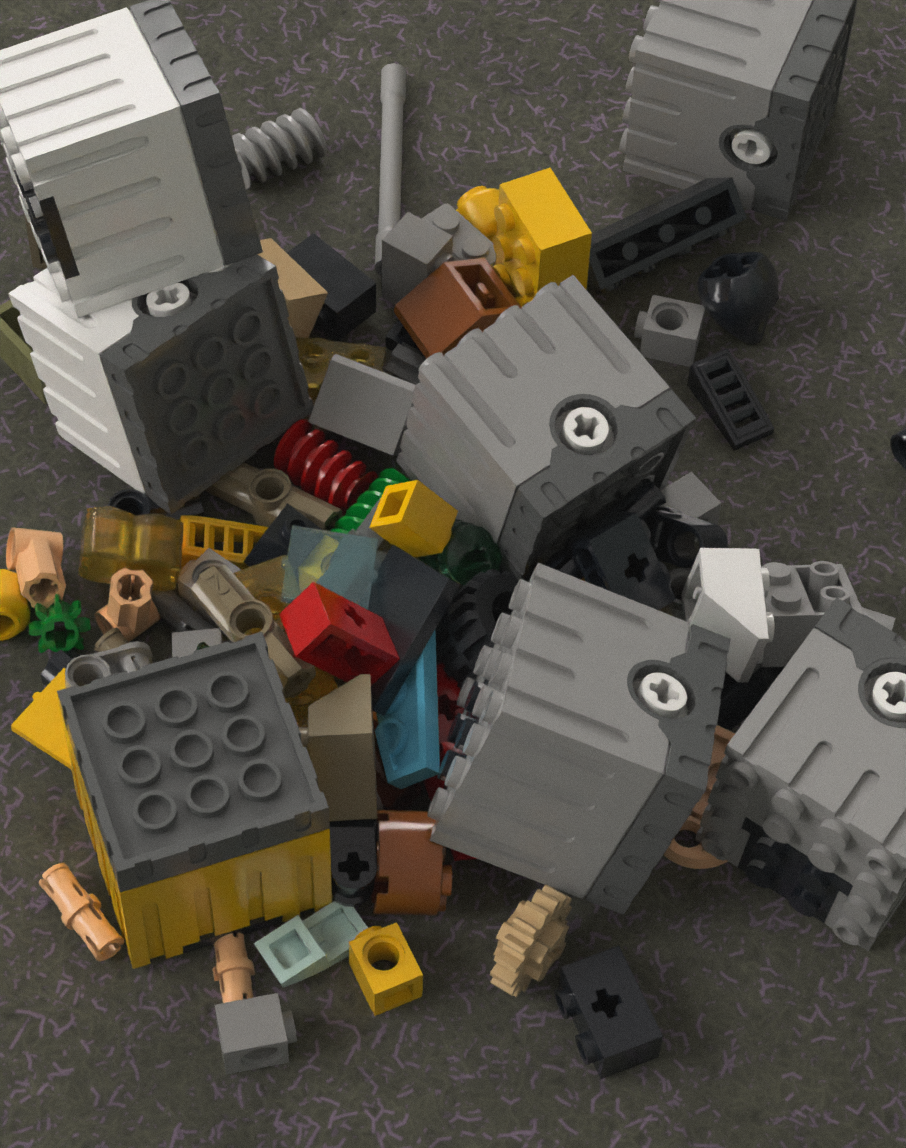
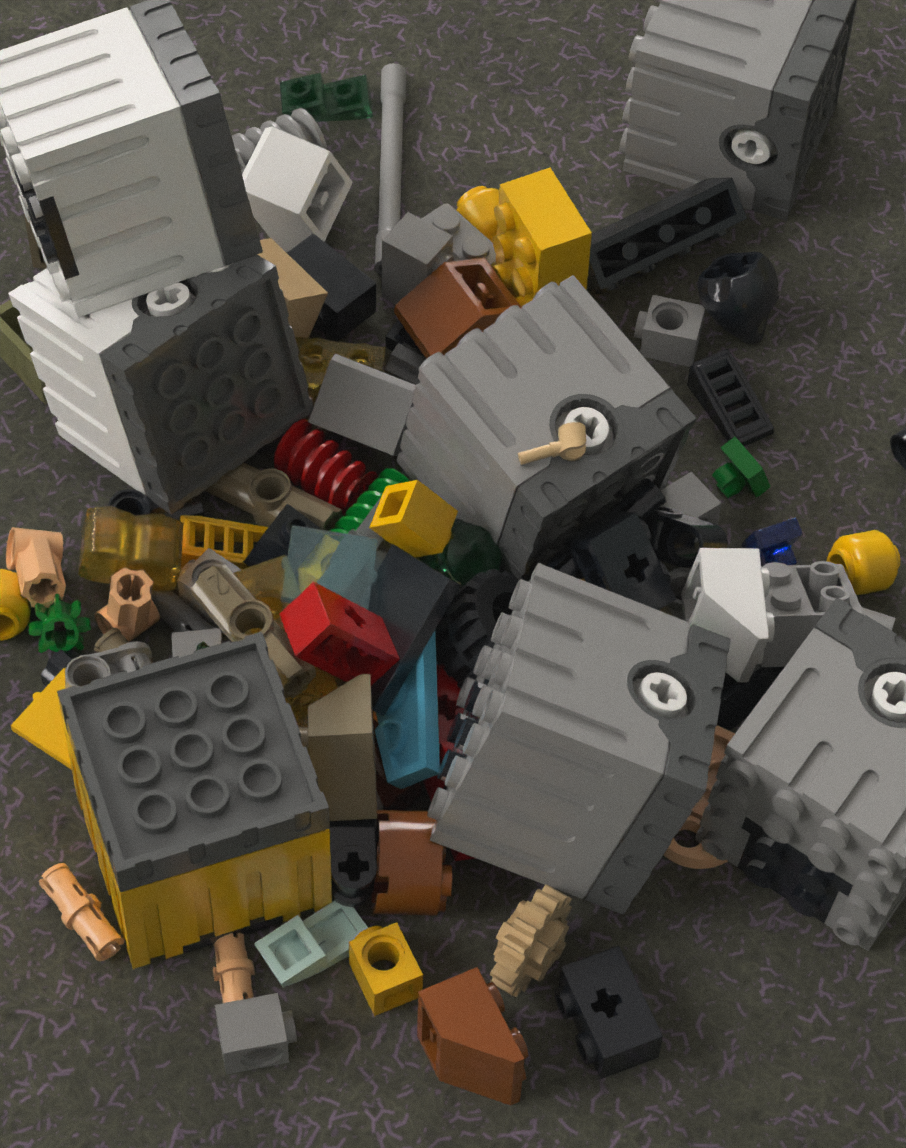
none -> white slope [242,127,353,252]
none -> clear green slope [280,72,373,122]
none -> dark orange slope [417,967,529,1106]
none -> tan hand [518,422,587,465]
none -> green tile [712,437,771,499]
none -> clear blue tile [741,517,803,566]
none -> yellow head [826,530,900,595]

